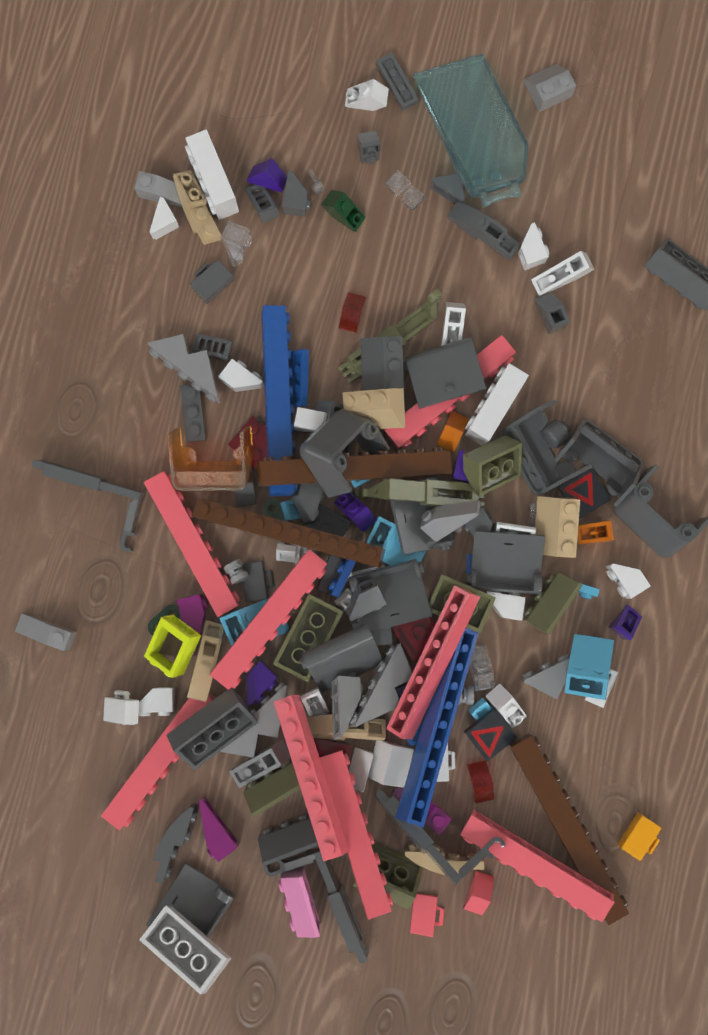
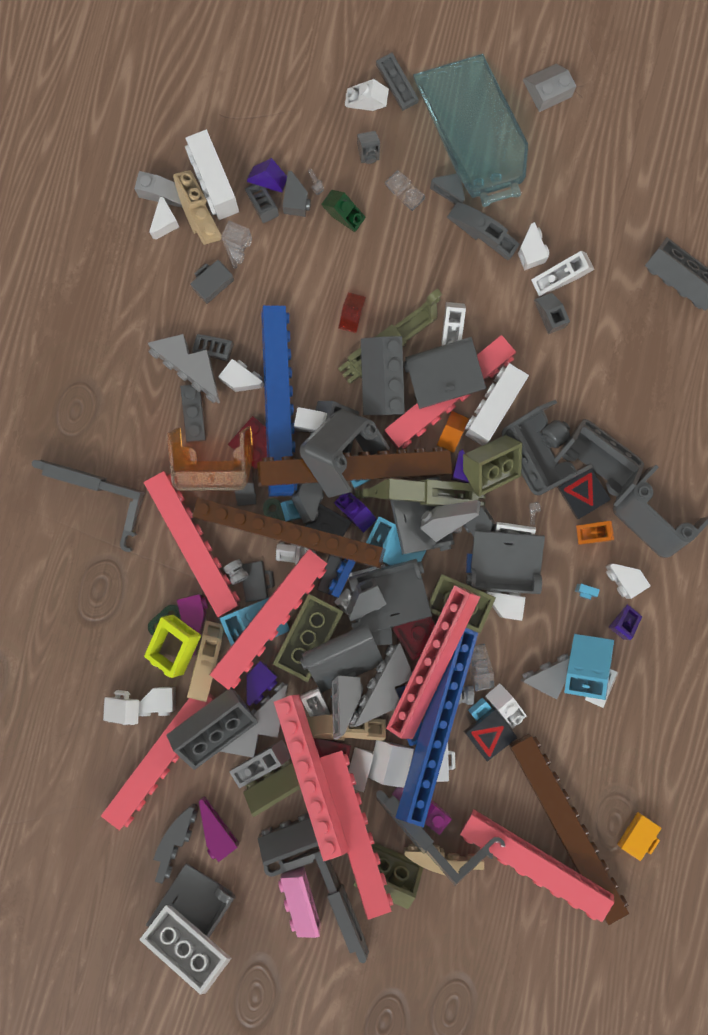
light grey slope [15,613,77,651] -> none
blue plate [289,349,309,409] -> none
tan slope [343,388,405,429] -> none
coral piece [410,893,445,937] -> none
coral slope [463,870,494,915] -> none
clear red slope [467,760,494,804] -> none
olive slope [524,572,582,634] -> none
tan slope [535,496,580,558] -> none

